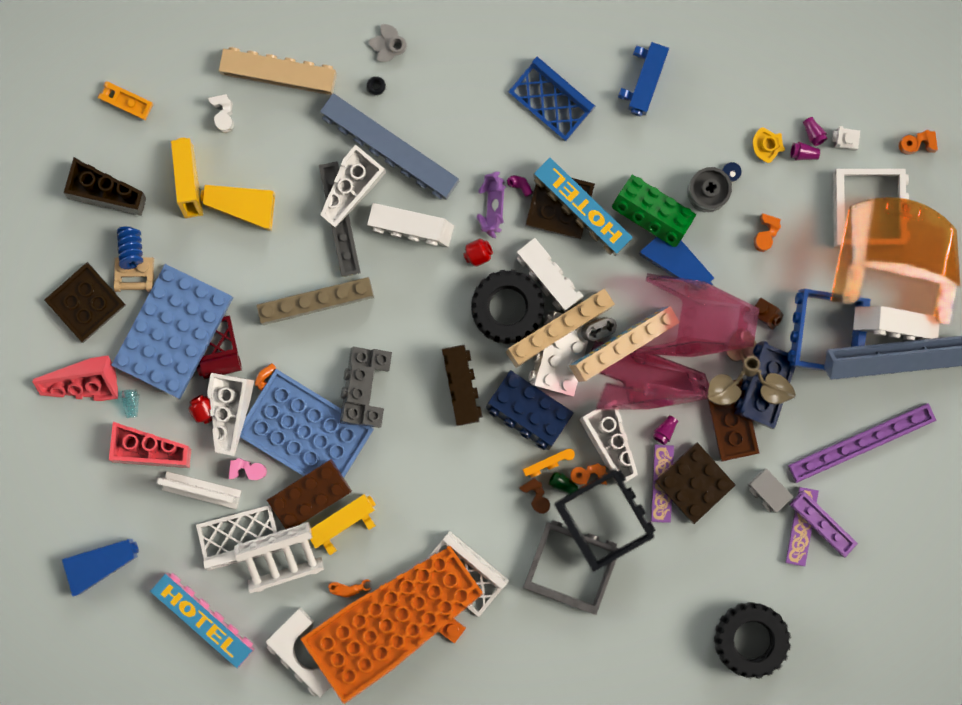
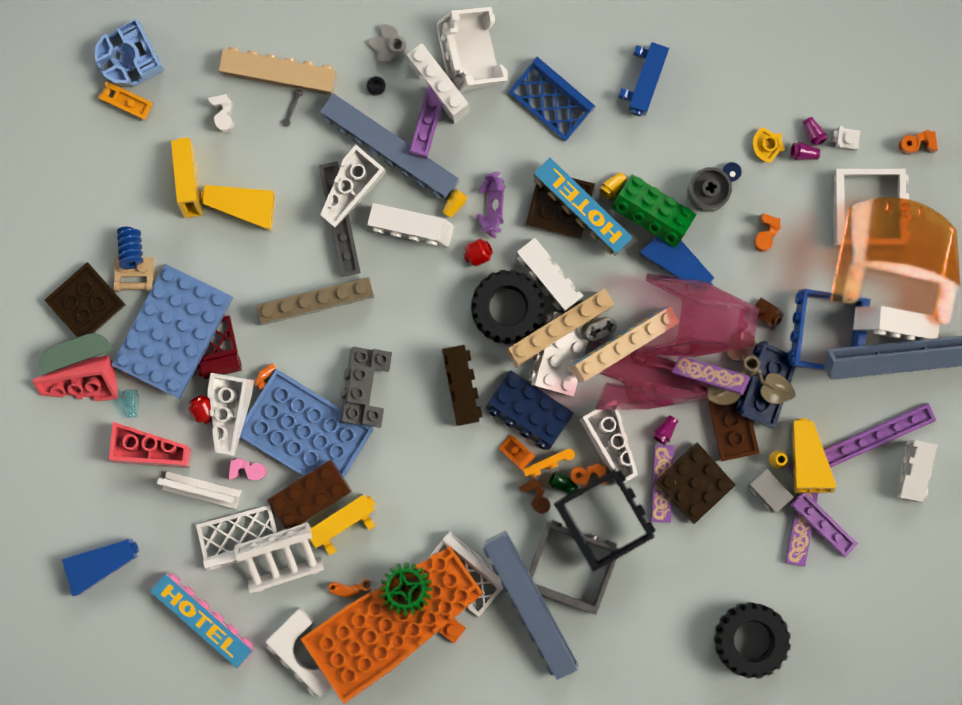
dark brown wedge [63,157,146,216] -> none
magenta arm [507,175,533,197] -> none
none -> sand green brick [39,333,113,375]
none -> light blue connector [95,18,165,87]
none -> dark grey hinge [283,89,303,127]
none -> green gear [380,563,433,616]
none -> white arch [407,43,469,124]
none -> medium lavender tile [409,84,442,159]
none -> white windscreen [437,7,508,93]
none -> yellow cone [442,189,468,218]
none -> sand blue brick [483,530,578,680]
none -> orange slope [499,434,535,470]
none -> yellow cone [599,172,627,200]
none -> medium lavender tile [672,356,750,395]
none -> yellow cone [769,450,788,469]
none -> yellow slope [791,418,836,493]
none -> white wedge [896,440,938,502]

